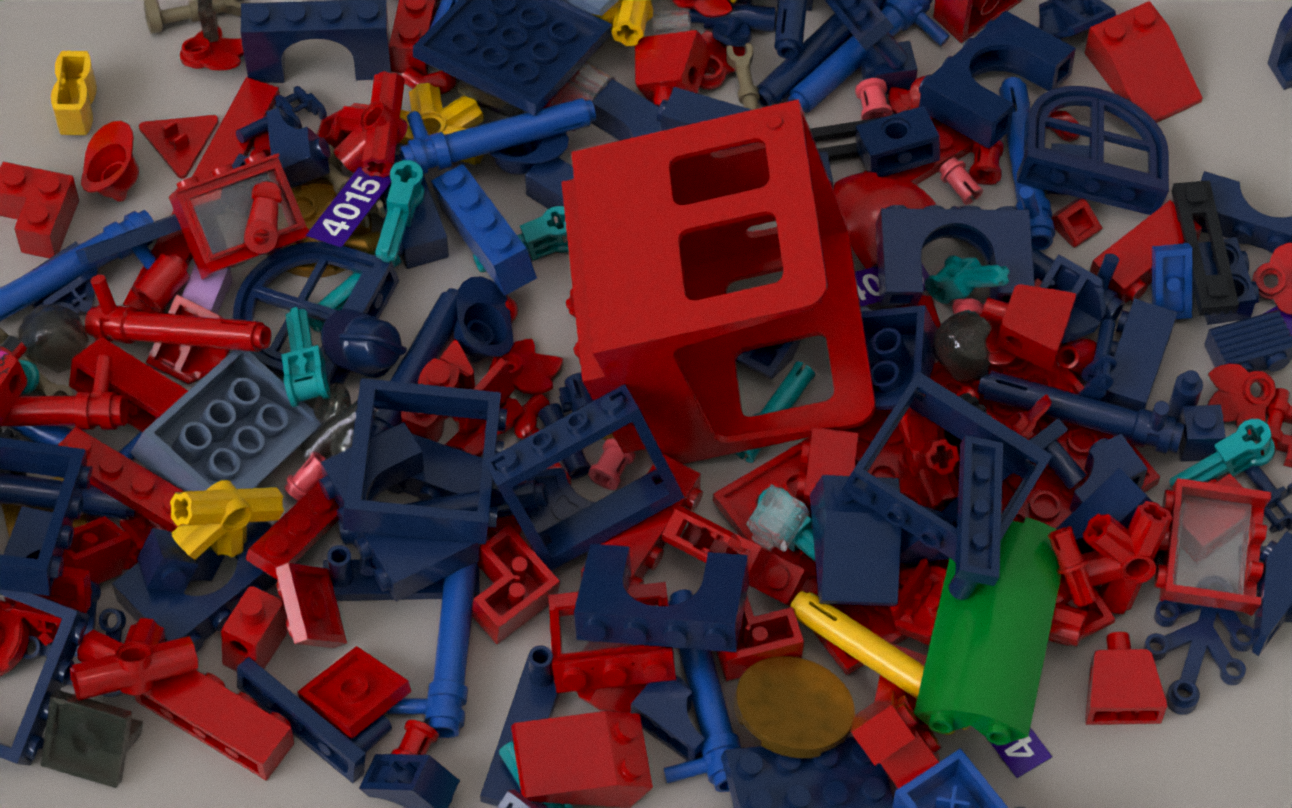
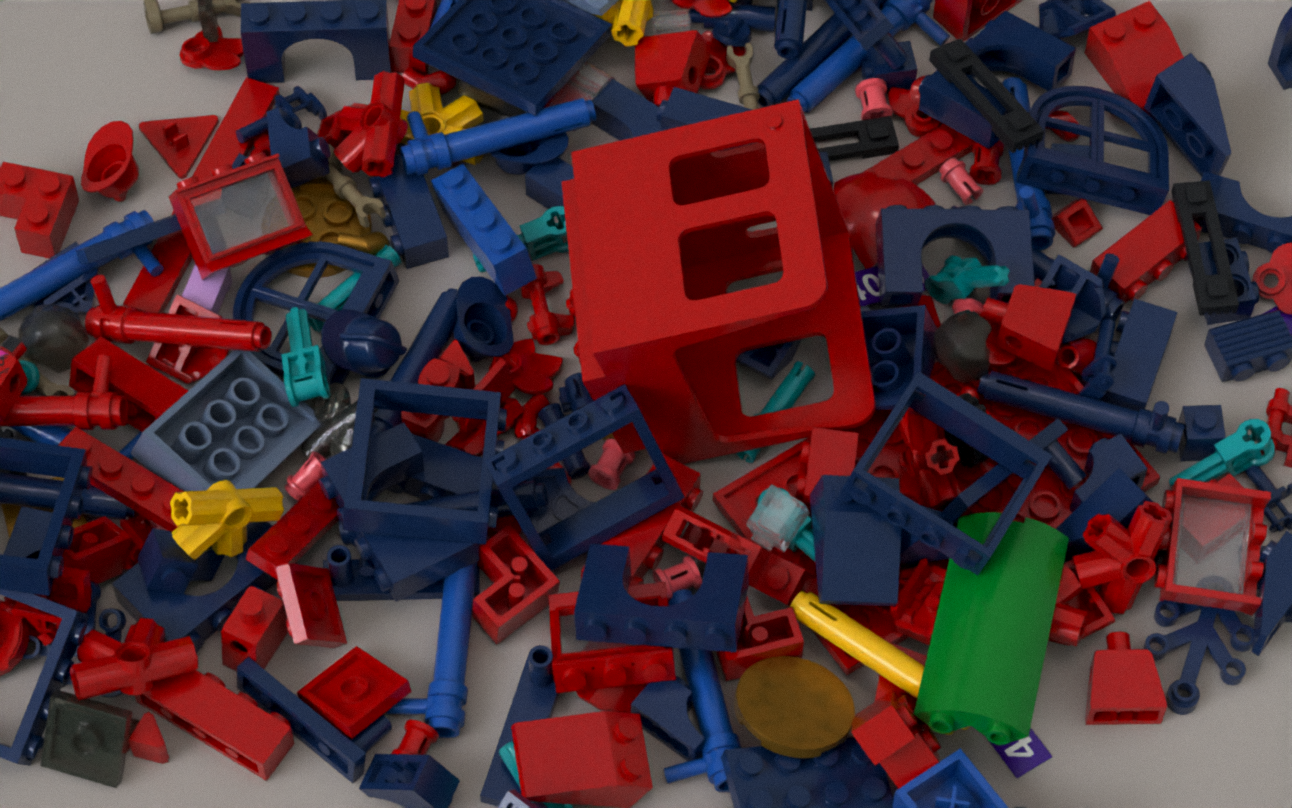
yellow brick [51,51,97,135] -> none
red brick [132,254,190,312] -> none
red piece [244,181,282,254] -> none
dark purple sticker [306,167,391,247] -> none
teal connector [375,160,425,263] -> none
dark blue brick [855,106,940,177] -> none
dark blue piece [949,435,1003,600] -> none
red plate [1003,394,1052,440] -> none
red axle [1047,526,1096,607] -> none
blue plate [1152,243,1192,319] -> none
dark blue cylinder [1168,370,1203,422] -> none
red plate [1207,364,1276,435] -> none
none -> red slope [128,712,170,764]
none -> red piece [519,264,574,345]
none -> coral bush [653,555,702,602]
none -> black container [929,38,1045,153]
none -> dark blue slope [1144,53,1232,177]

